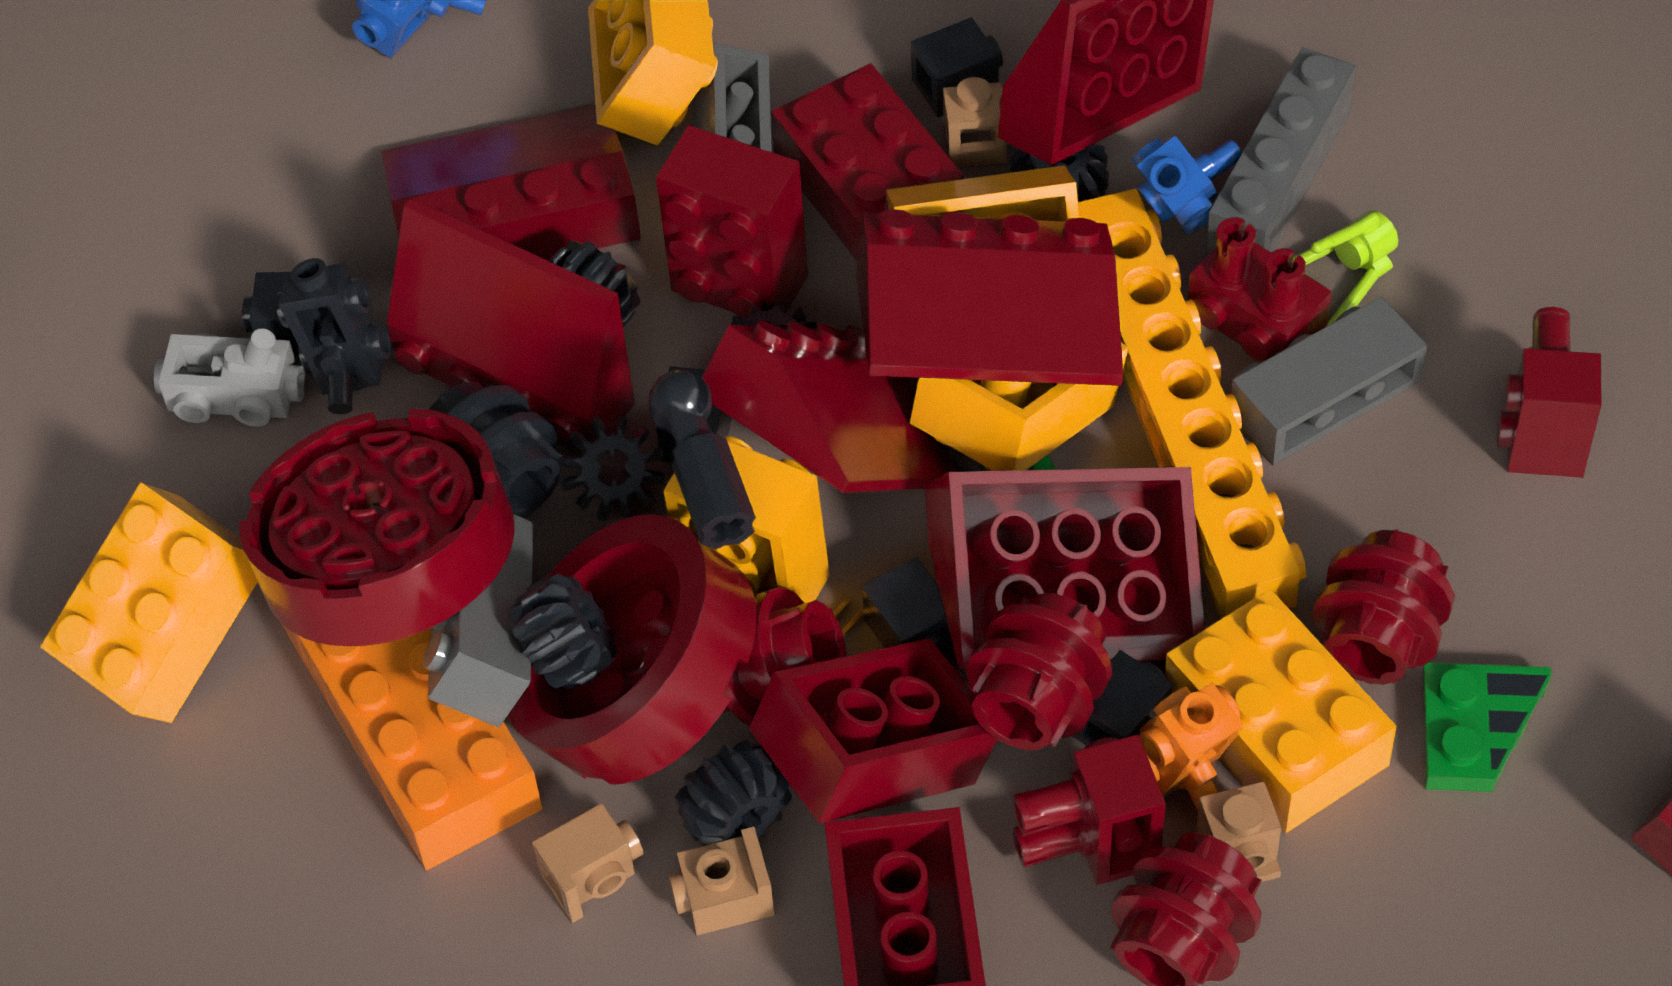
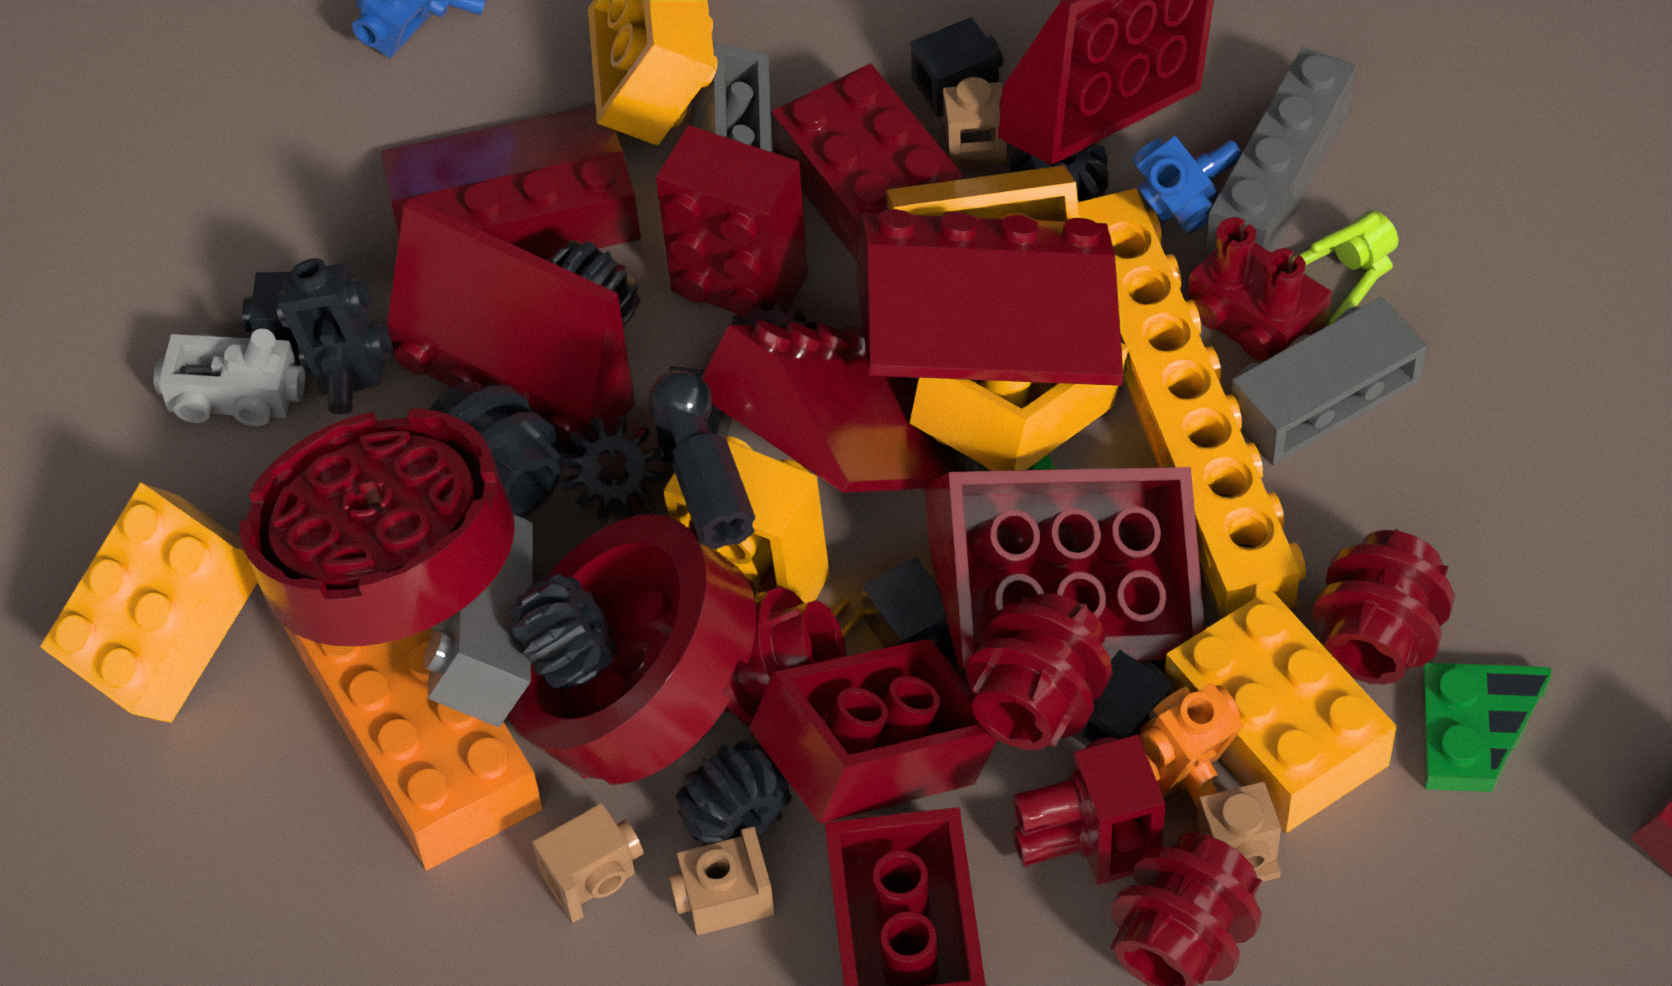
dark red brick [1497,307,1602,478] -> none

